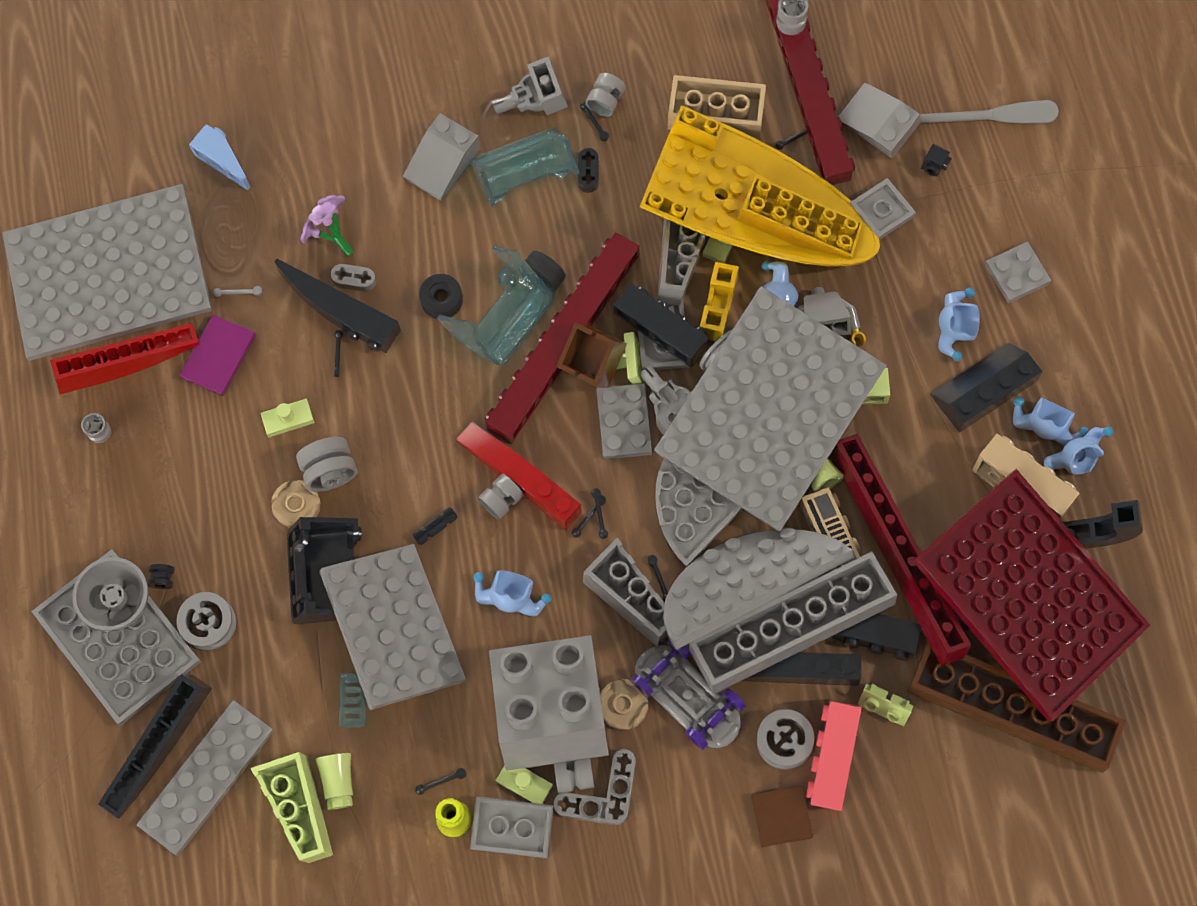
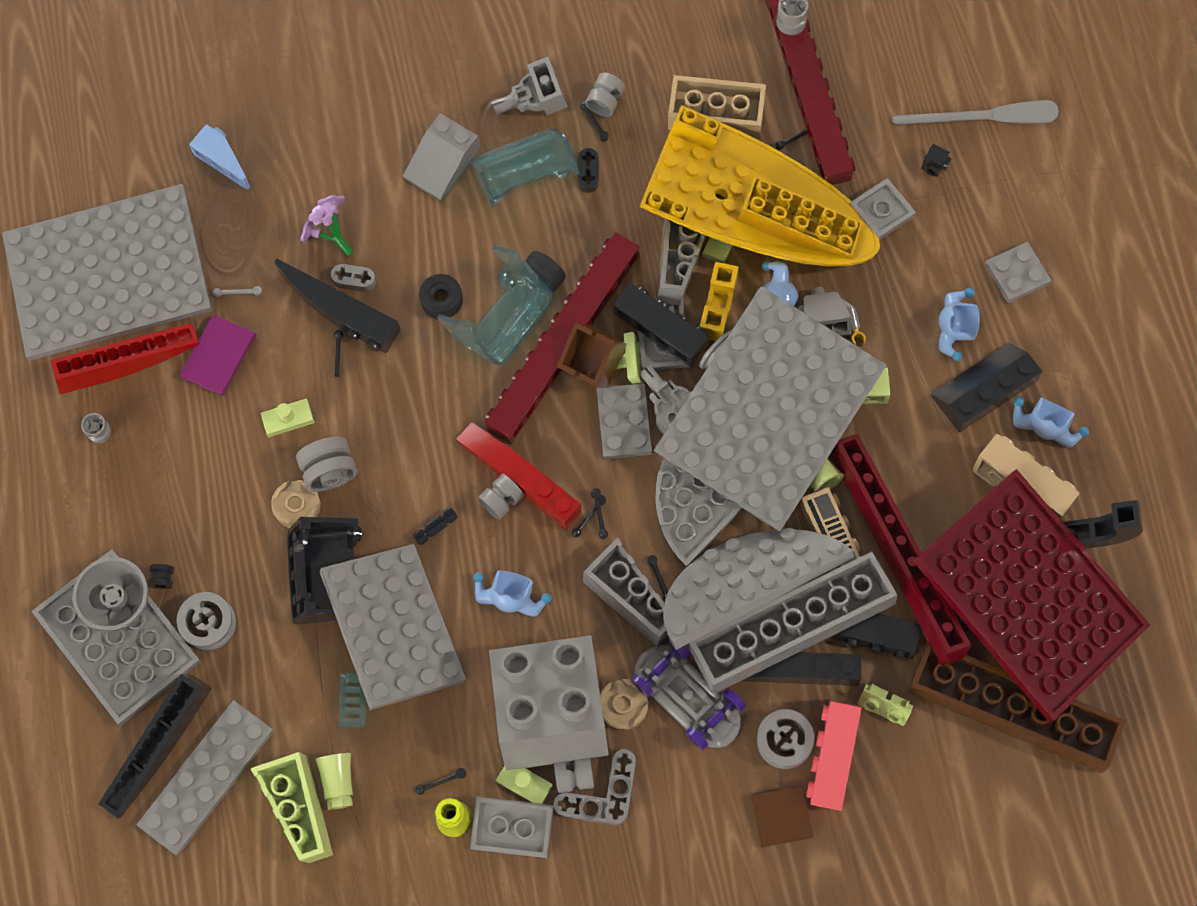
light grey slope [838,83,921,159] -> none
light blue piece [1044,426,1114,475] -> none

